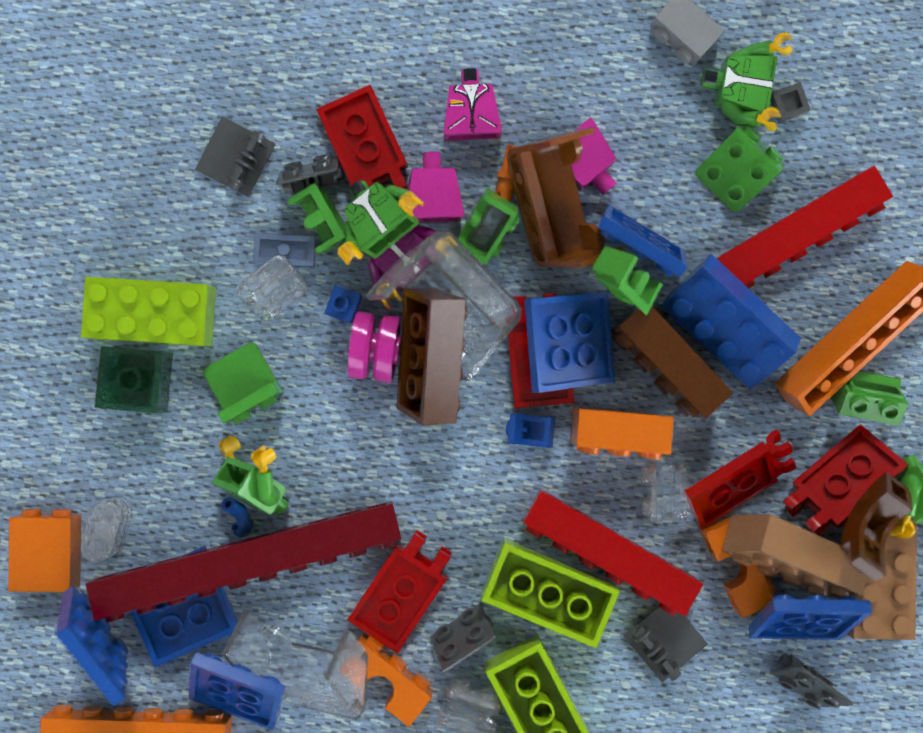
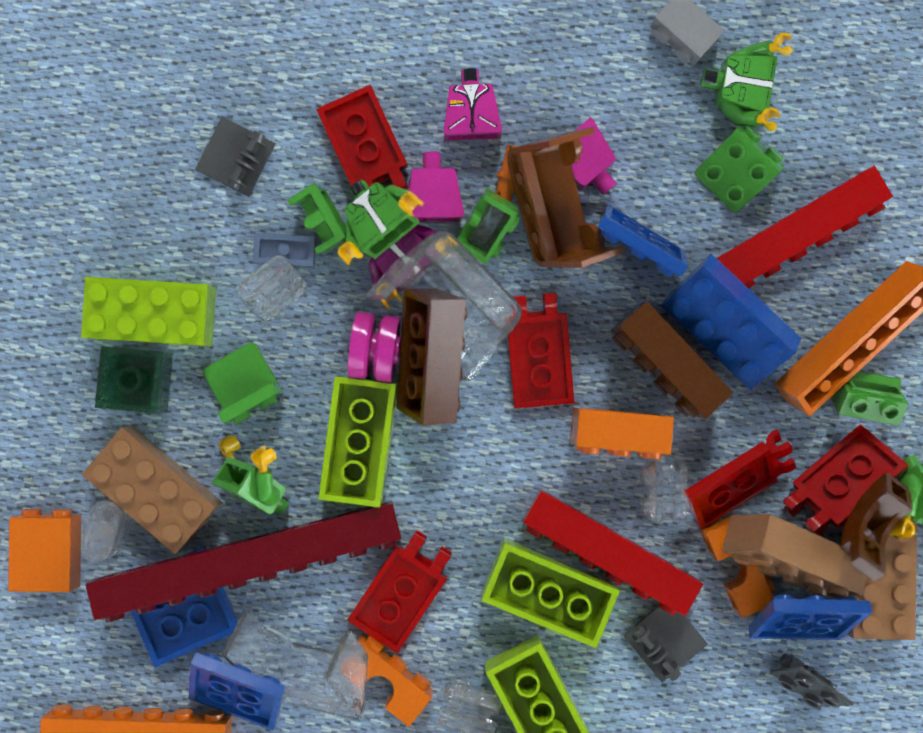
blue plate [55,586,128,706] -> none
blue arm [221,497,253,537] -> none
dark grey hinge [276,154,343,195] -> none
blue bracket [324,285,363,323] -> none
dark grey hinge [430,604,496,673] -> none
blue bracket [506,413,556,448] -> none
blue plate [524,292,615,393] -> none
bright green window [592,246,663,315] -> none
dark grey plate [770,82,811,123] -> none
none -> medium nougat brick [81,426,223,554]
none -> lime brick [318,376,398,508]

